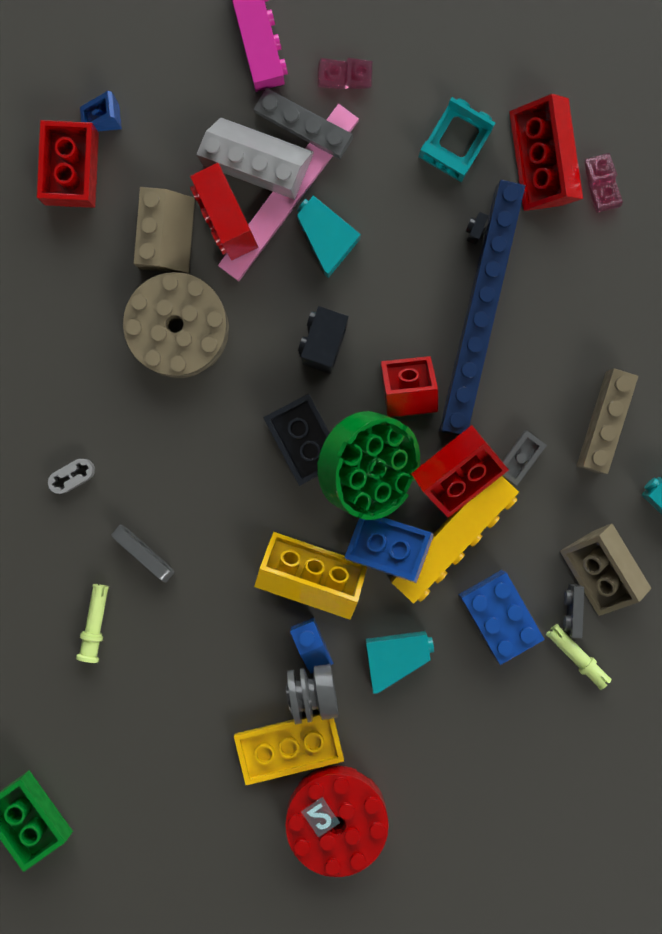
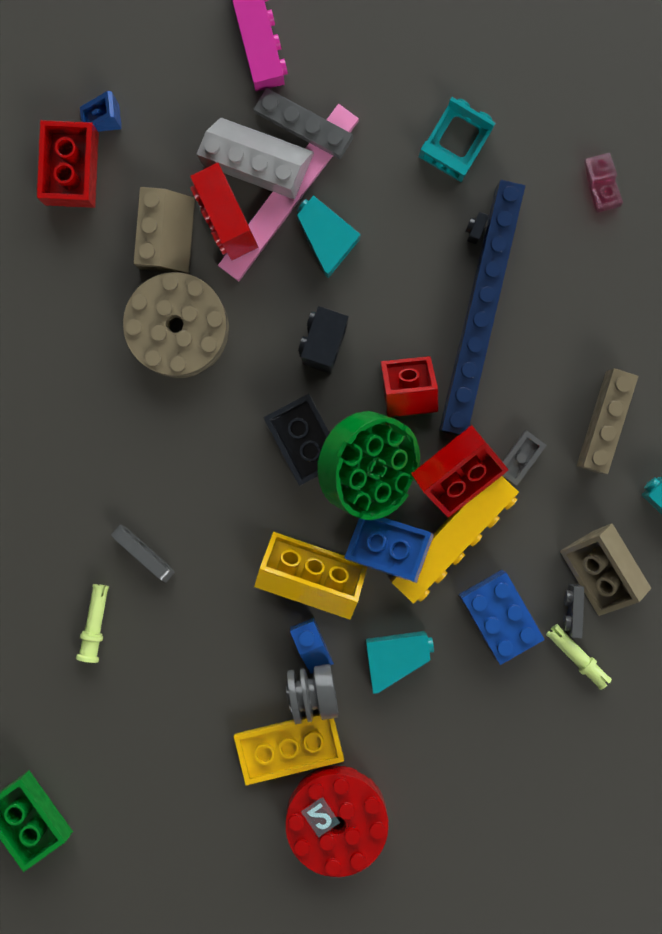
light grey beam [48,459,95,494] -> none
clear pink slope [318,58,373,89] -> none
red slope [509,94,583,211] -> none

